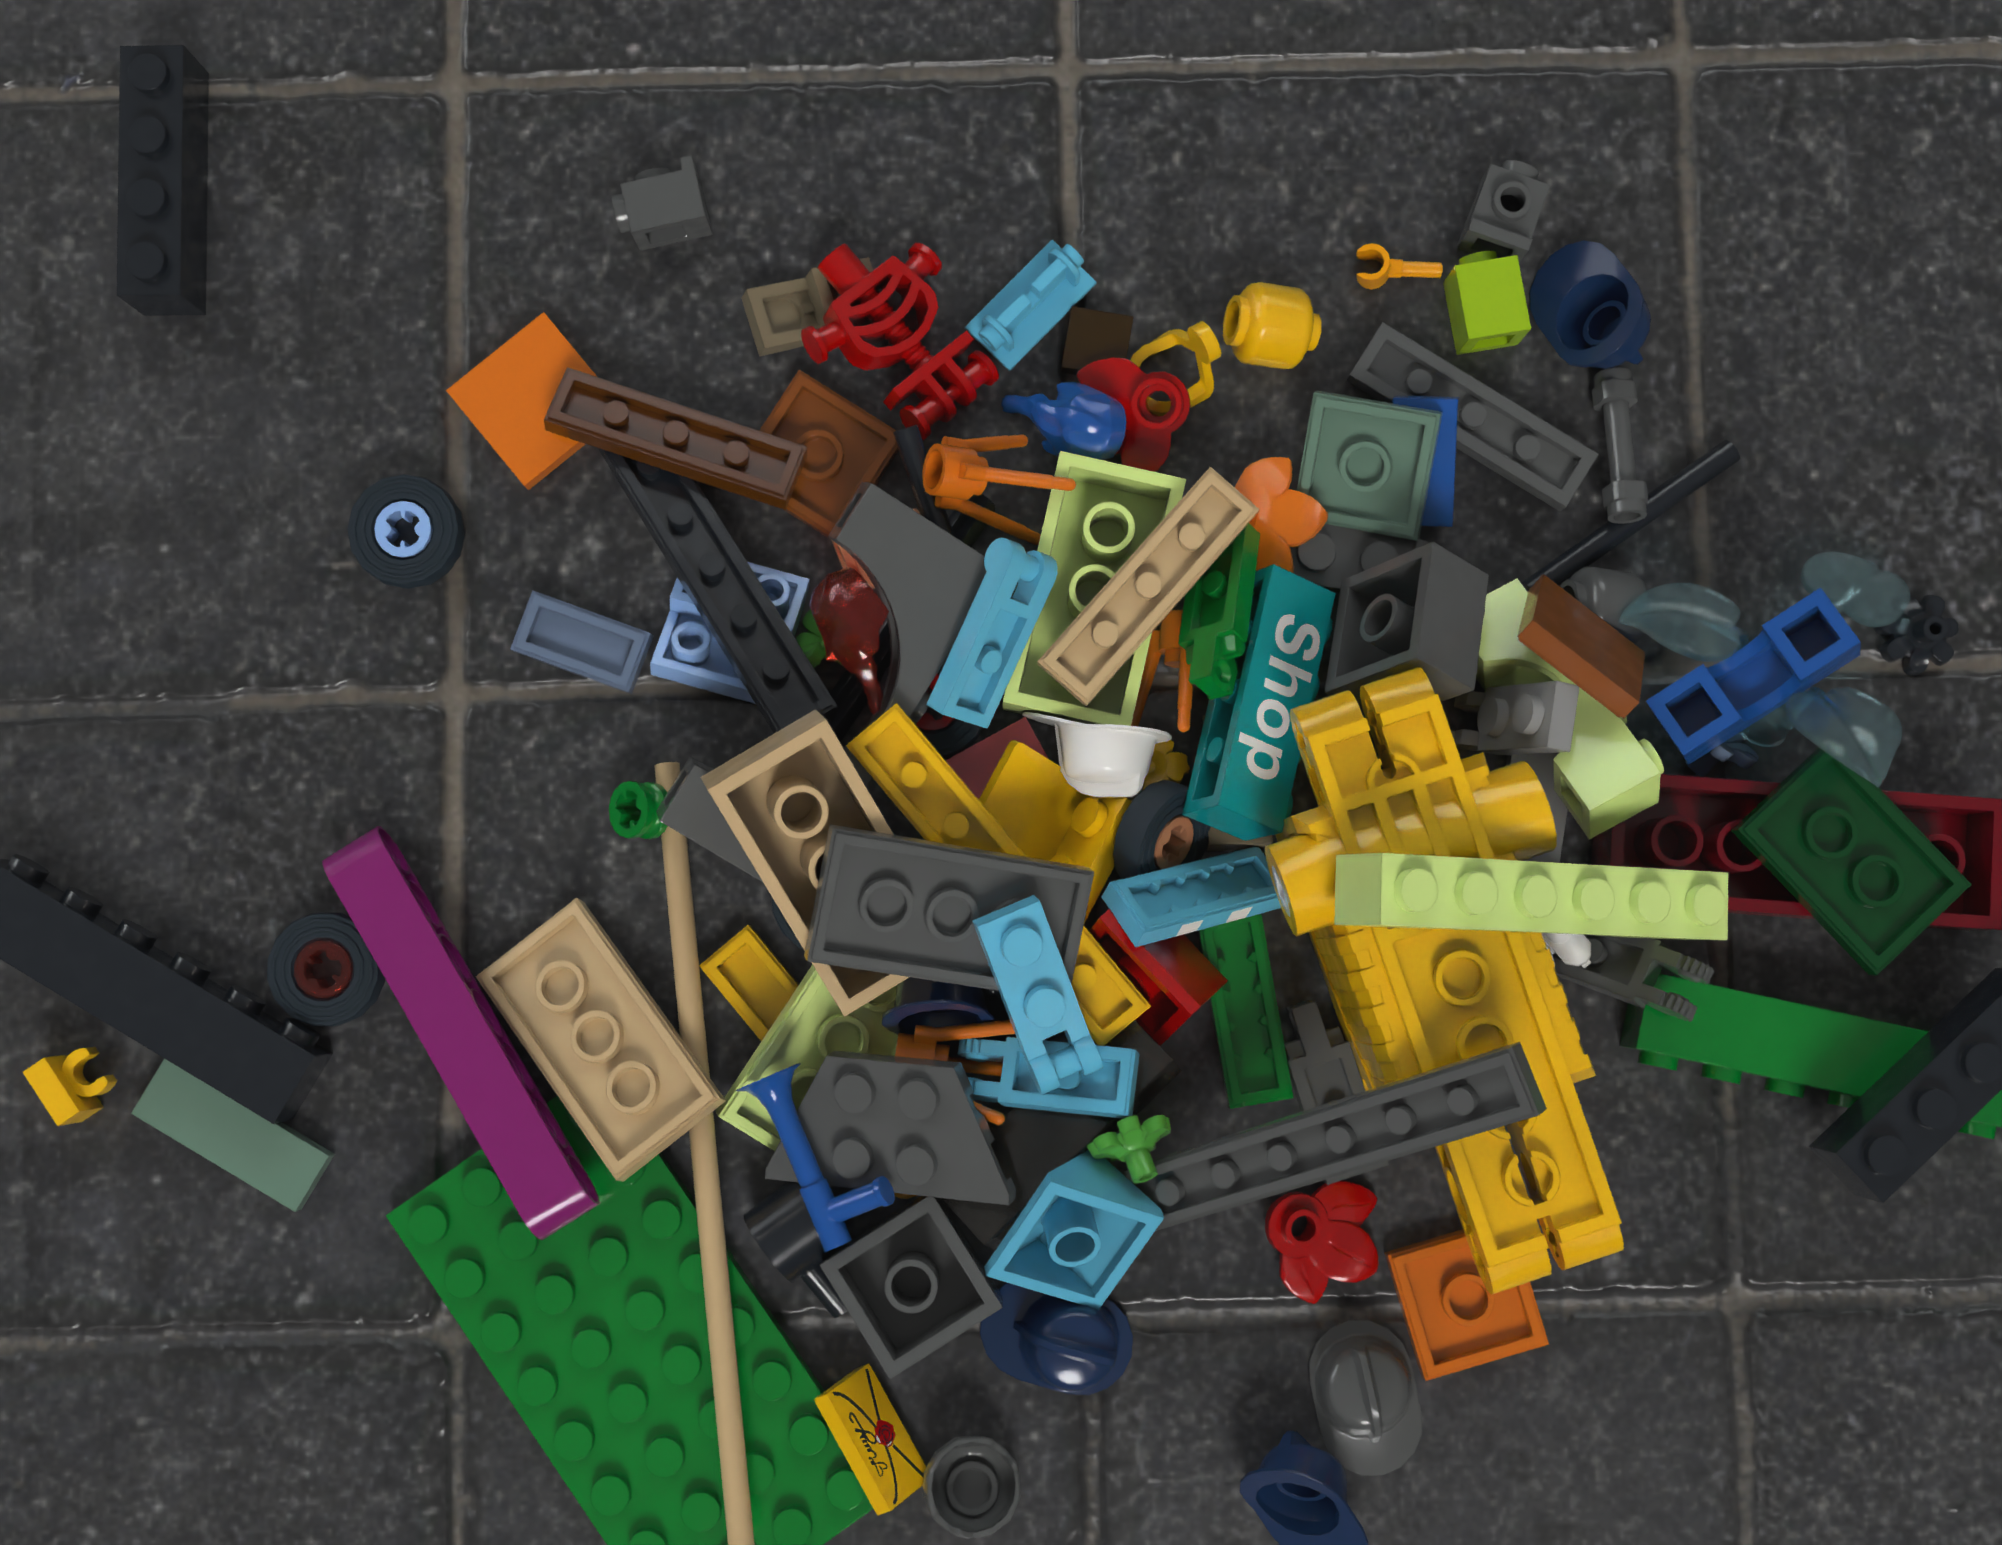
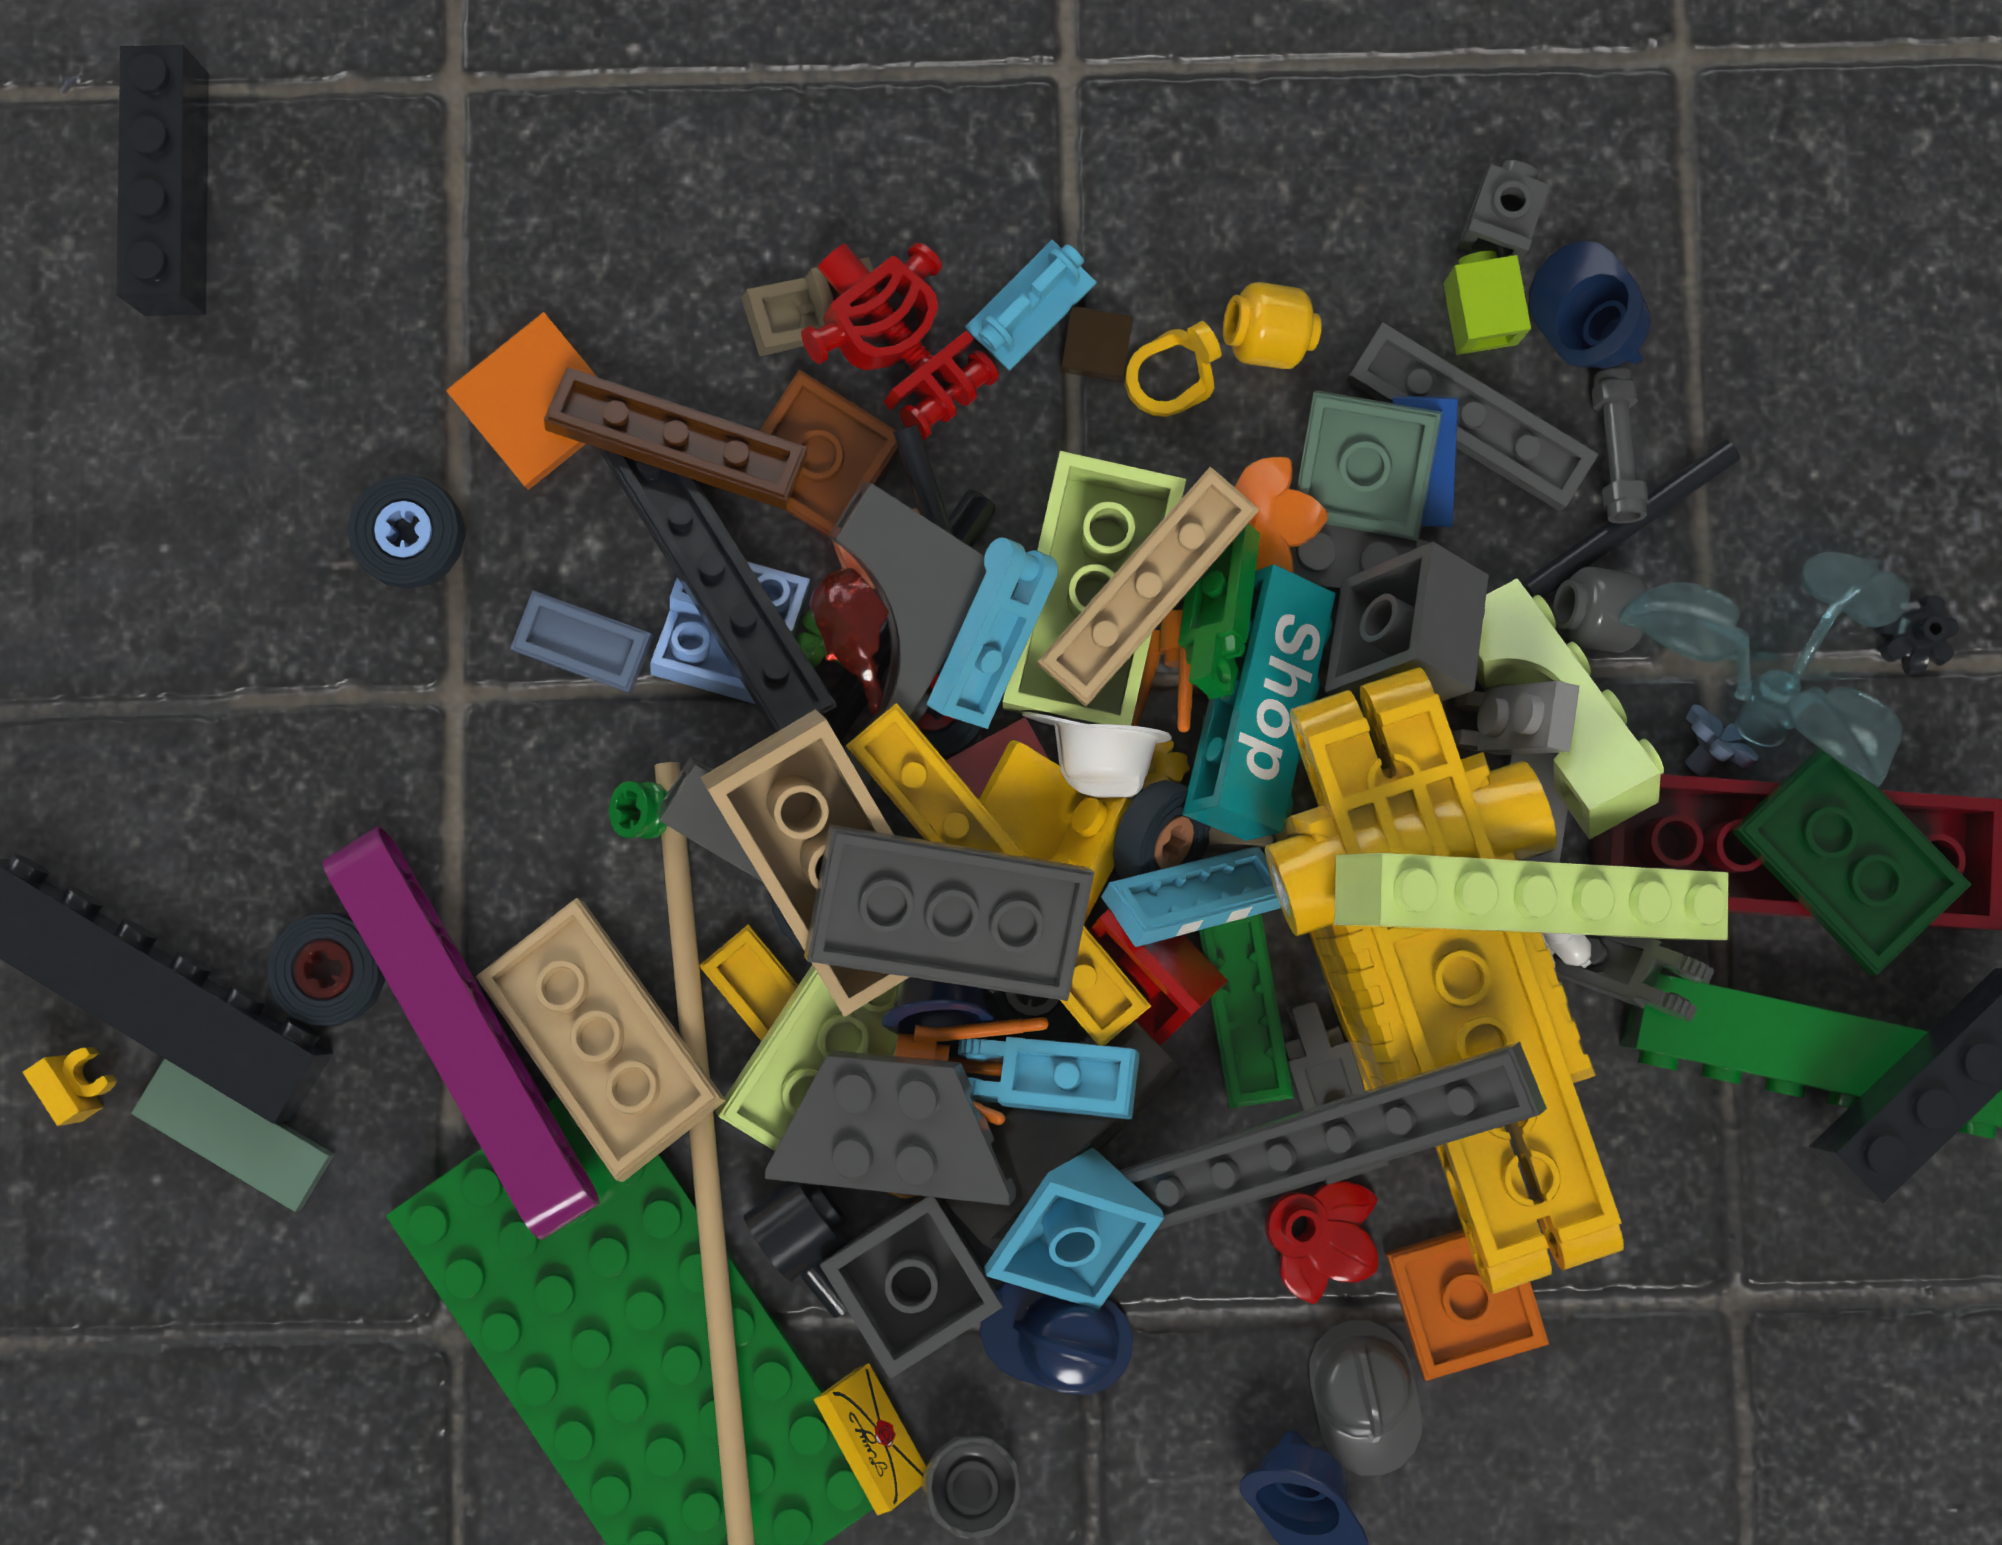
dark grey brick [612,155,713,251] -> none
blue piece [736,1063,895,1252] -> none
orange plant [922,434,1076,545] -> none
medium azure plate [972,895,1103,1095] -> none
blue piece [1001,382,1127,460] -> none
red plate [1077,357,1191,472] -> none
bright green plant [1087,1115,1171,1184] -> none
light orange hand [1356,243,1443,290] -> none
dark orange tile [1517,574,1645,719] -> none
blue arch [1646,587,1861,765] -> none

